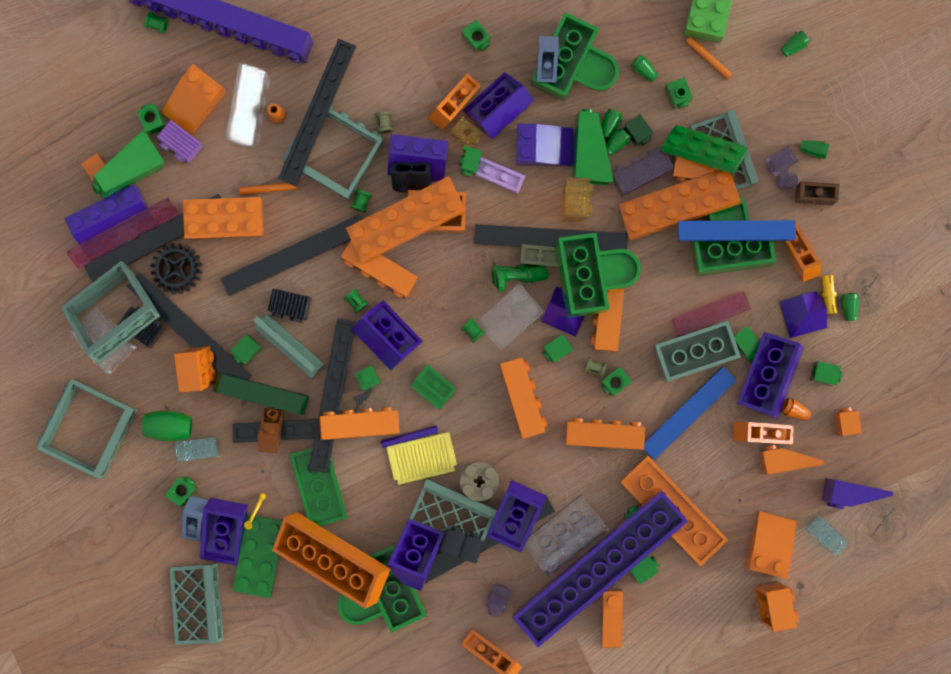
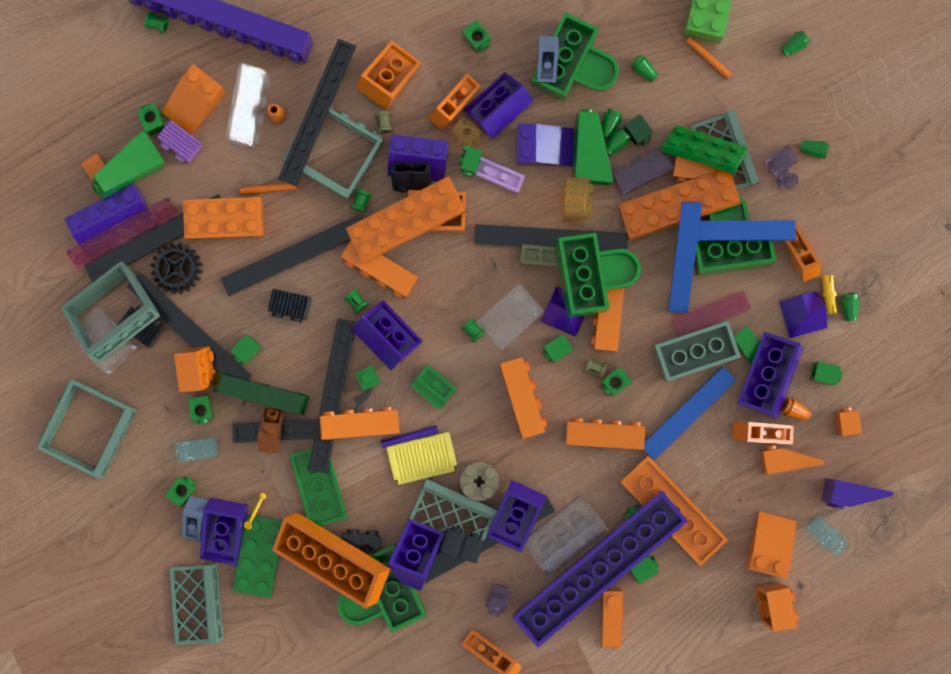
green piece [142,410,192,442] -> none
sand green fence [253,314,325,379] -> none
green piece [491,264,549,292] -> none
green brick [665,77,693,110] -> none
reddish brown brick [795,181,839,206] -> none
none -> green brick [188,396,214,425]
none -> black brick [342,529,382,551]
none -> orange slope [356,40,422,110]
none -> blue tile [668,201,702,313]

